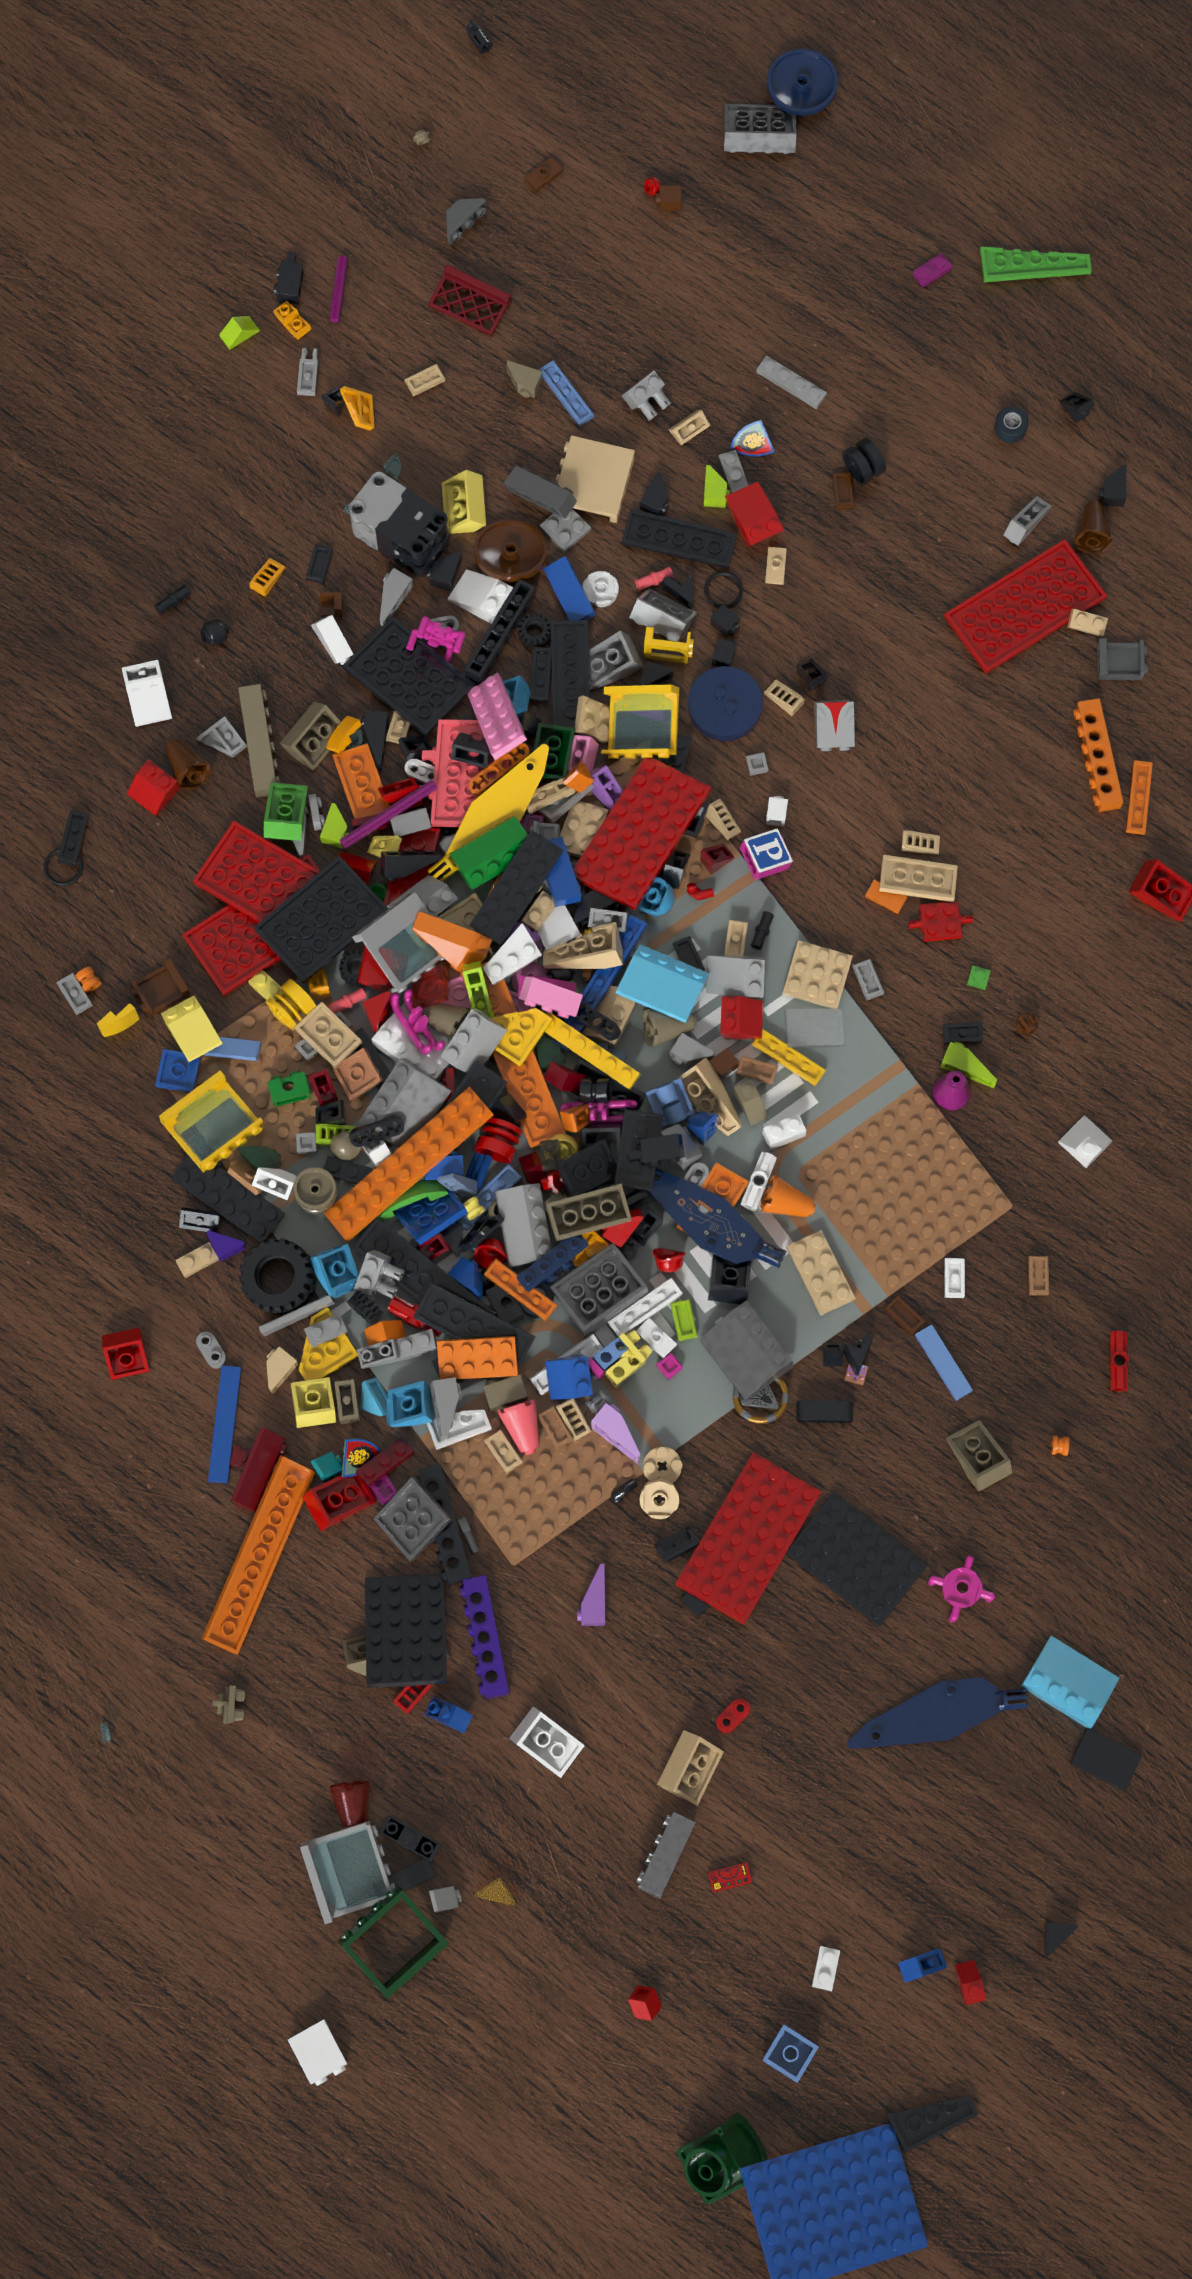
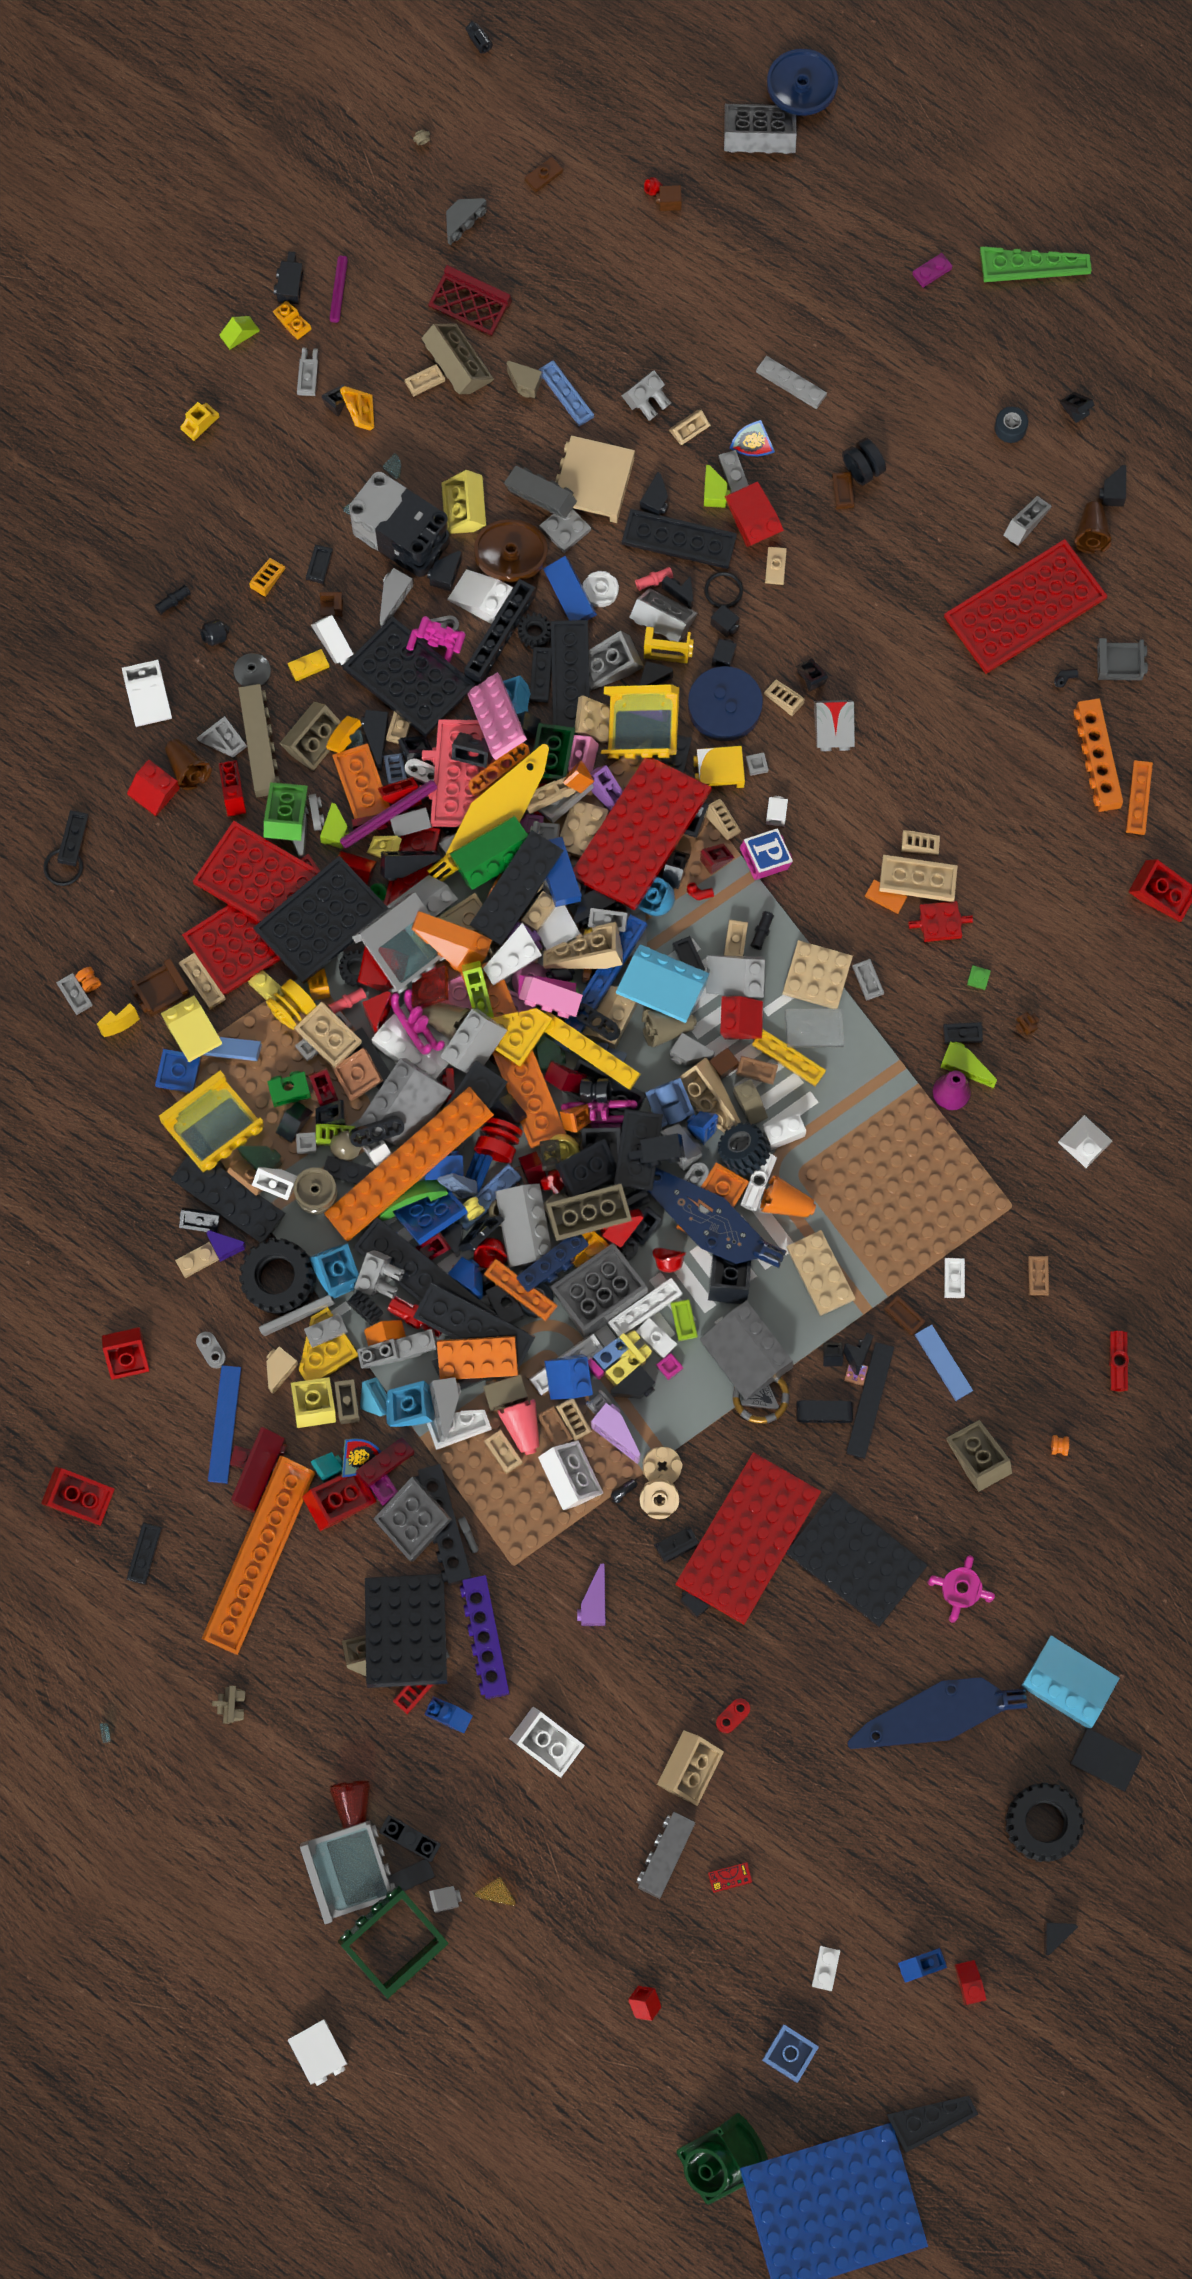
tan plate [1067,609,1108,637] -> none
none -> red slope [41,1467,115,1526]
none -> black tile [126,1522,163,1585]
none -> tan plate [179,953,226,1010]
none -> yellow brick [180,402,220,441]
none -> red slope [219,760,246,817]
none -> dark grey dish [234,653,271,687]
none -> black slope [276,1102,314,1143]
none -> yellow plate [288,649,329,681]
none -> sand blue slope [384,753,407,785]
none -> dark tan slope [421,323,494,394]
none -> white slope [538,1440,603,1510]
none -> black slope [611,1365,656,1399]
none -> yellow panel [693,746,745,788]
none -> black wheel [718,1122,771,1175]
none -> black tile [846,1342,894,1459]
none -> black tyre [1005,1783,1085,1862]
none -> black arm [1054,668,1078,688]

